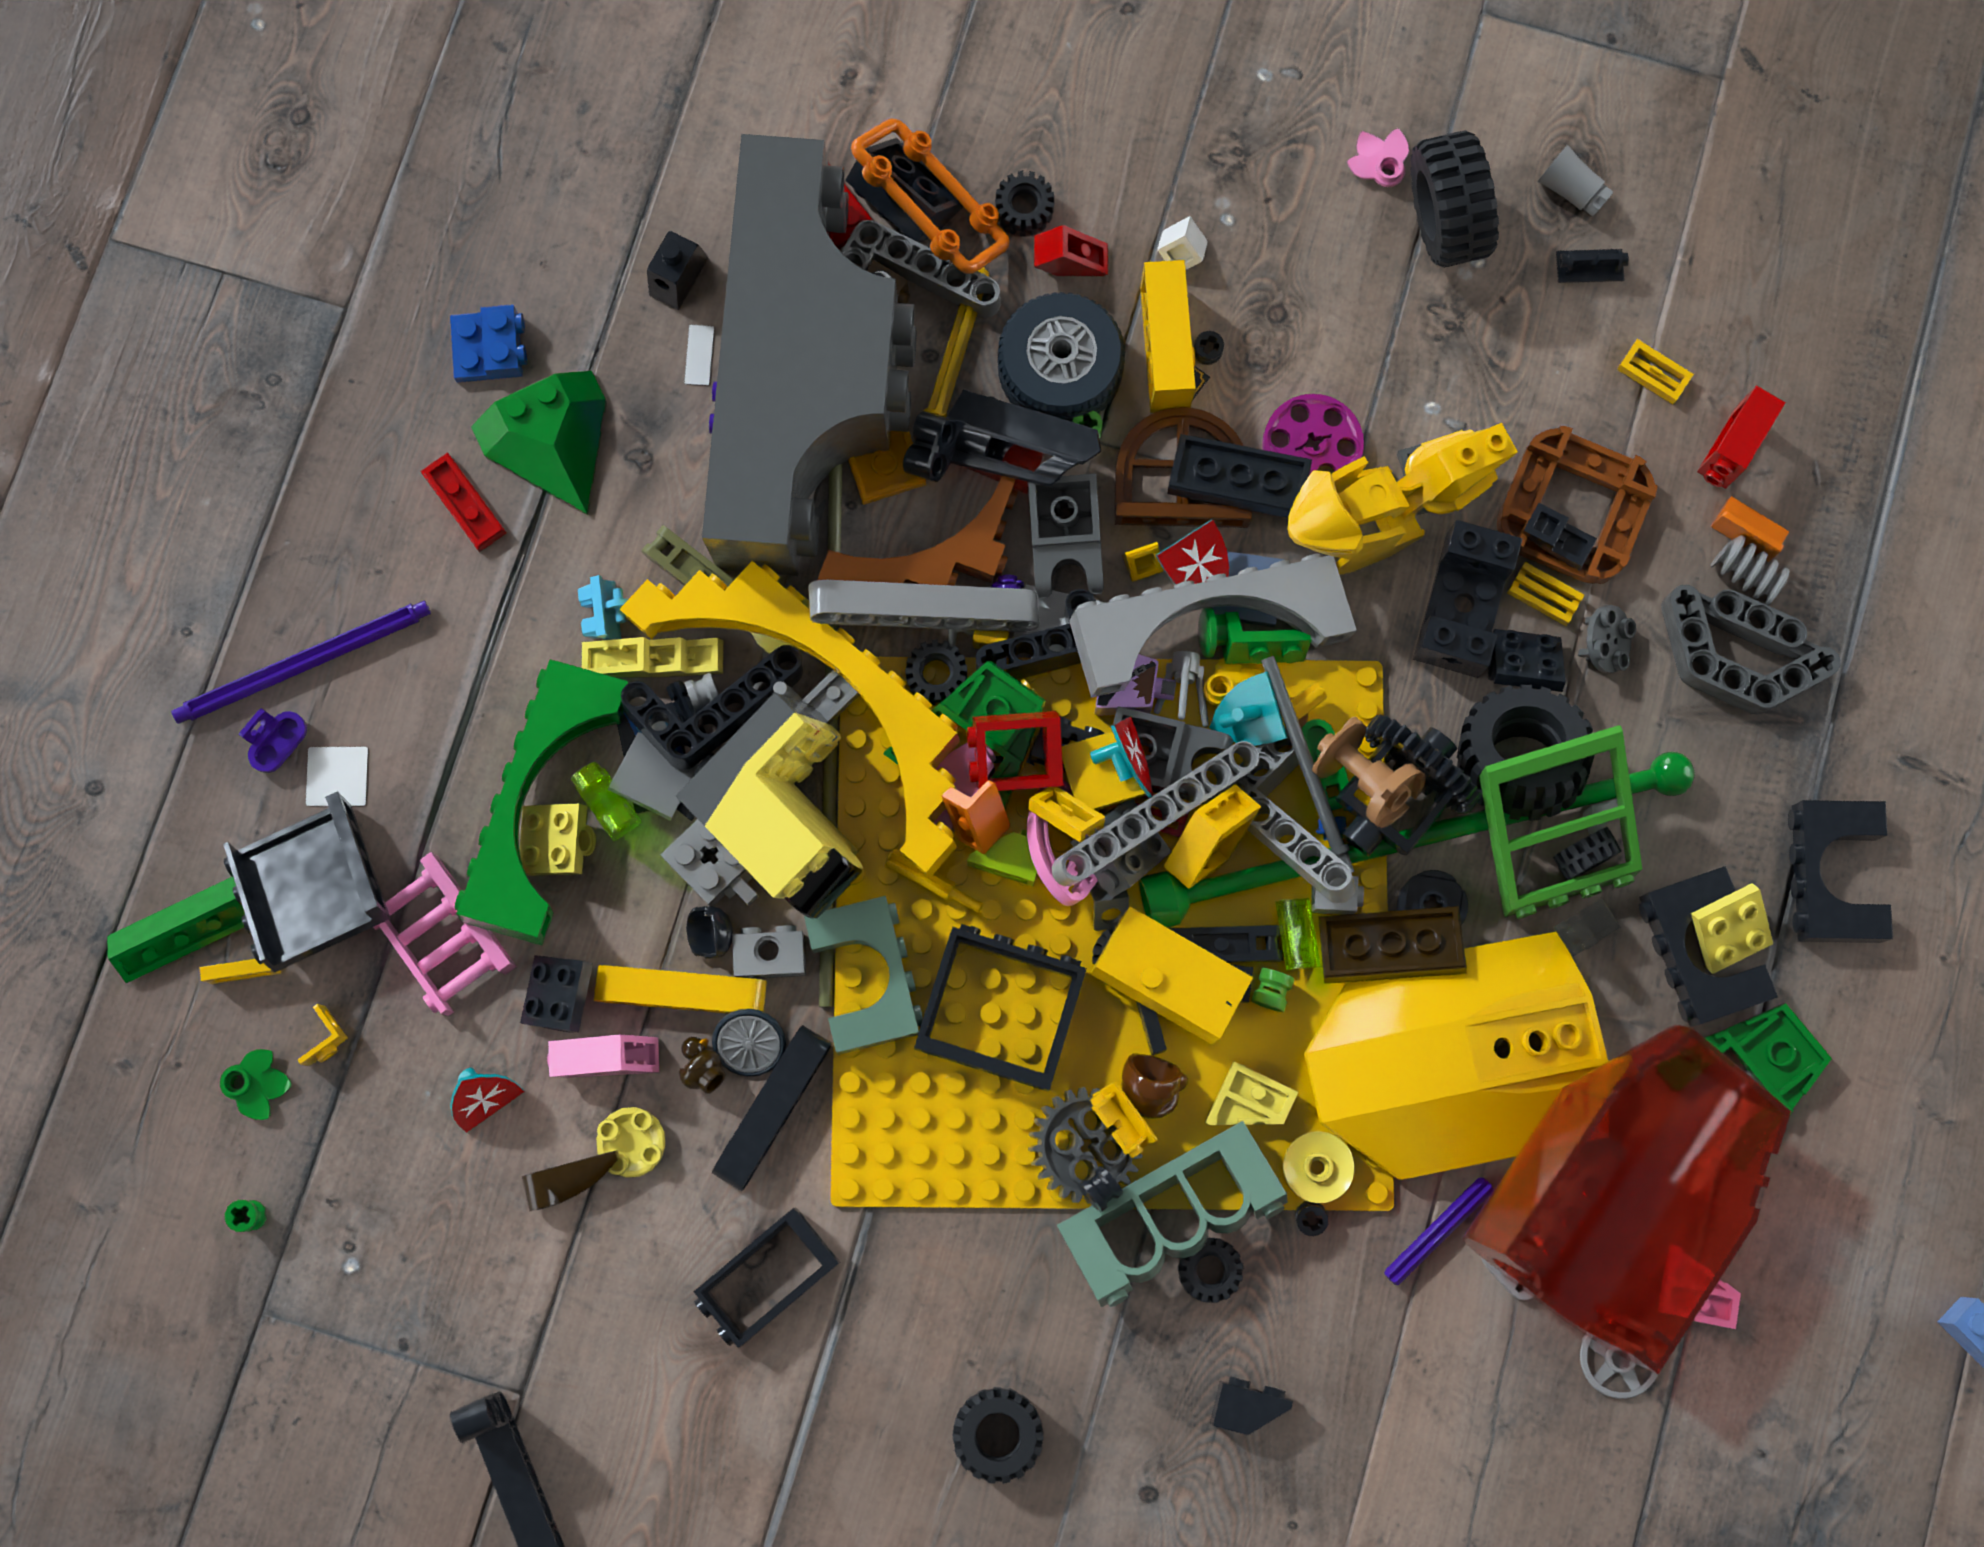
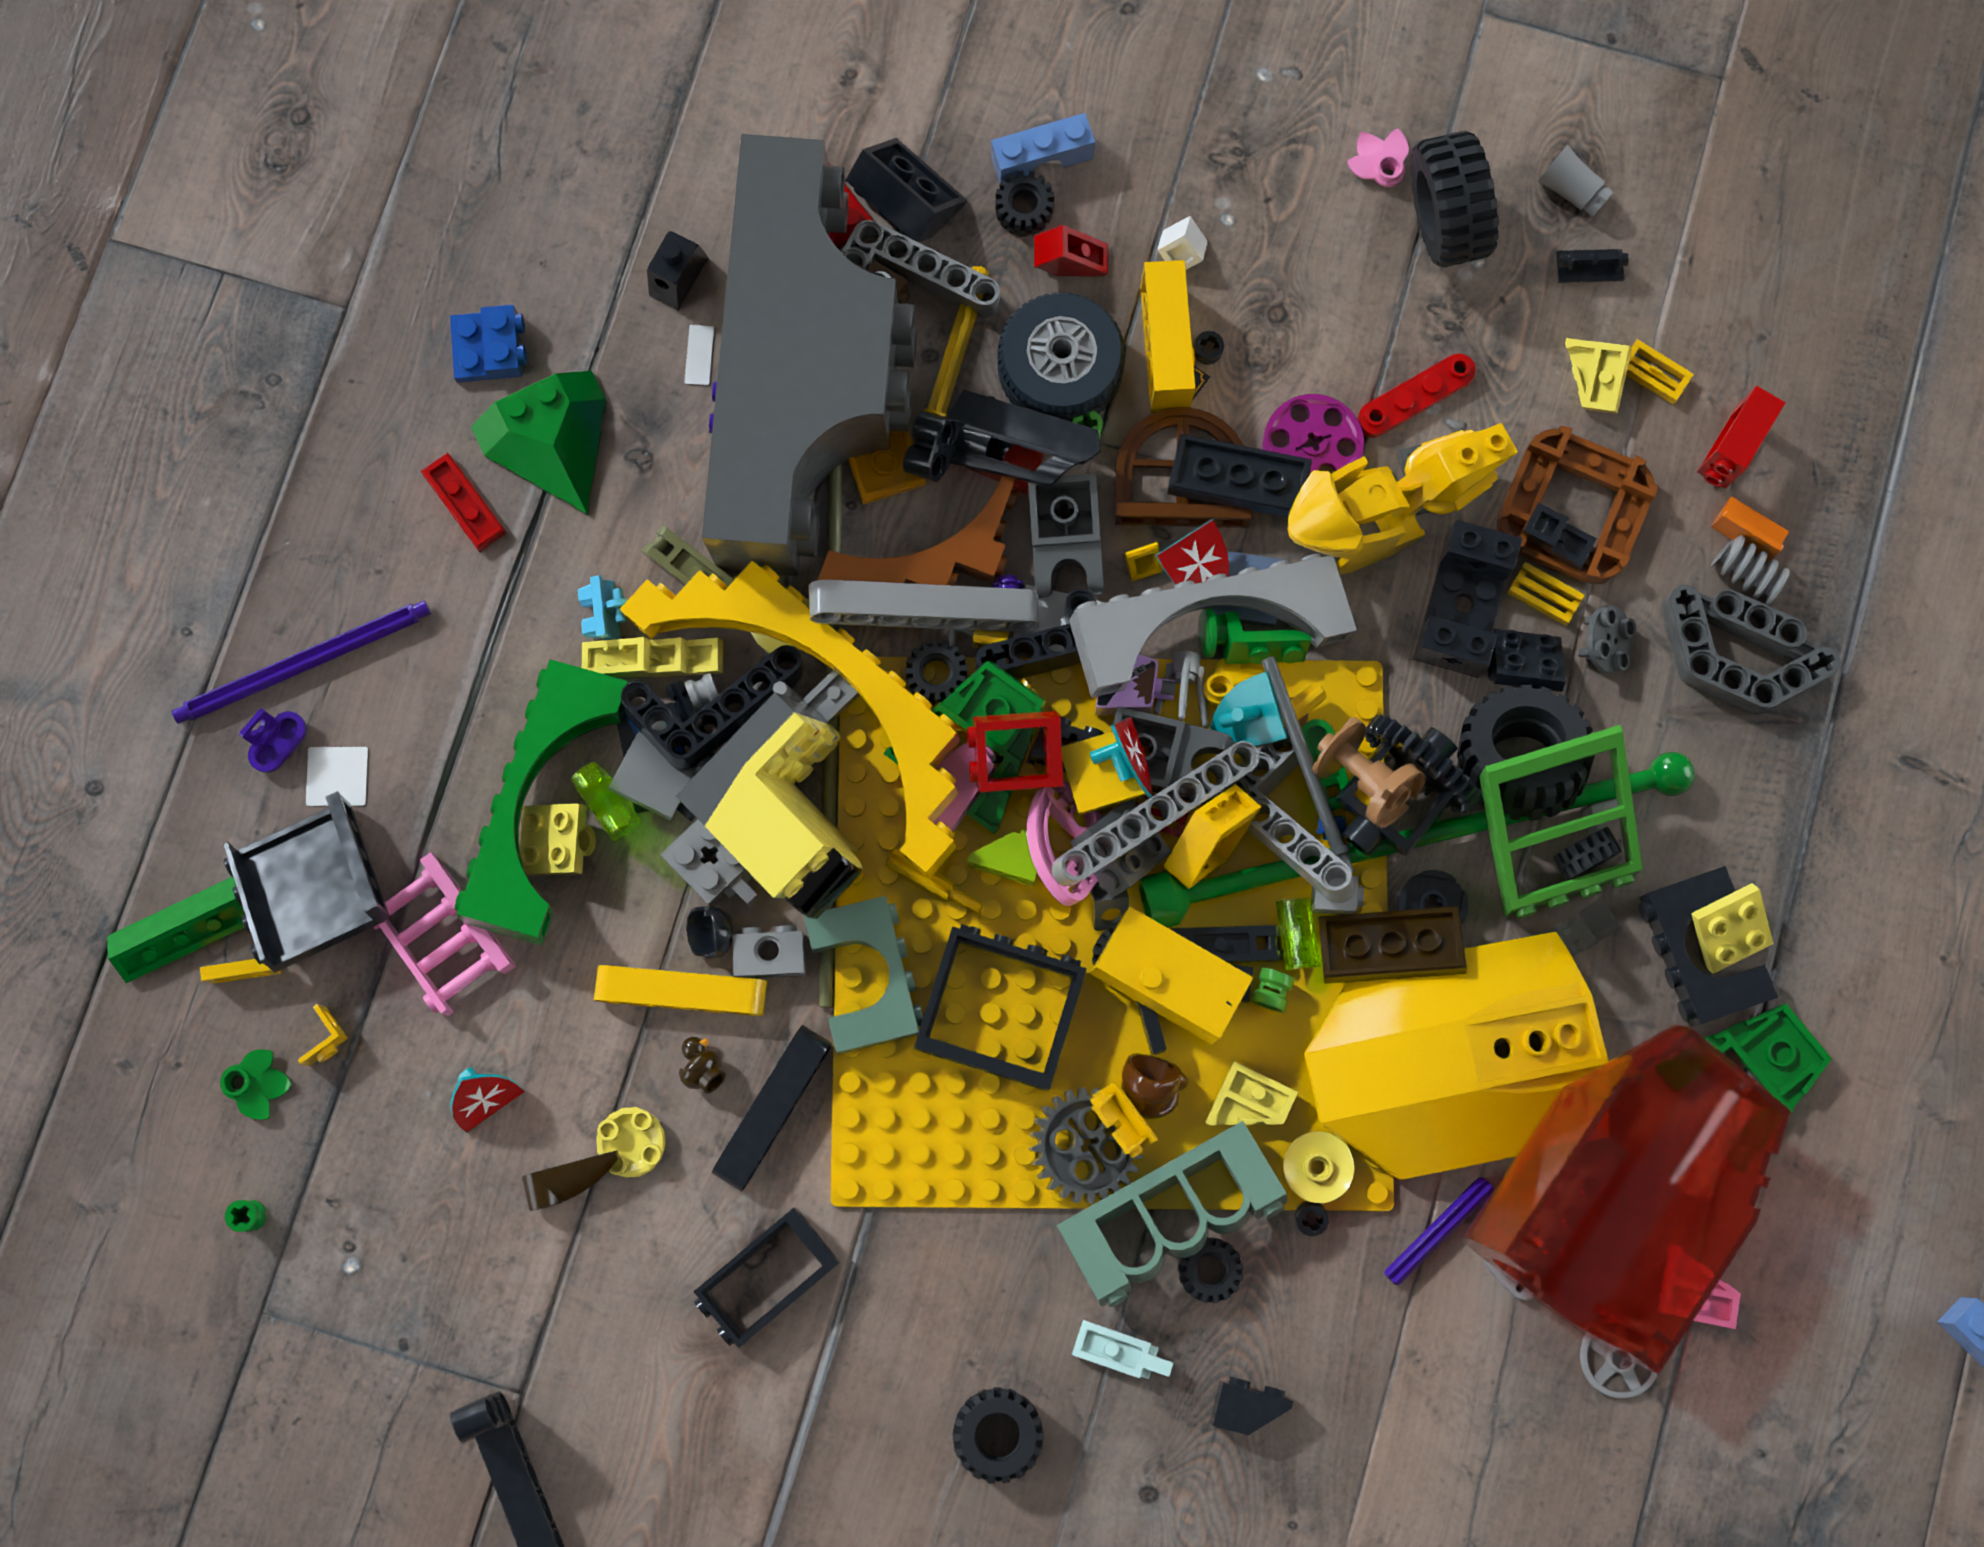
black plate [520,955,593,1033] -> none
bright pink slope [547,1035,659,1078] -> none
light grey wheel [712,1009,786,1077] -> none
orange bar [851,118,1010,274] -> none
orange panel [941,780,1010,854] -> none
yellow tile [1028,787,1105,843] -> none
black wheel [1078,1166,1123,1212] -> none
black arch [1788,800,1893,943] -> none
none -> medium blue arch [991,113,1095,183]
none -> light aqua hinge [1072,1320,1173,1379]
none -> red plate [1357,353,1476,438]
none -> light yellow wing [1565,338,1632,414]

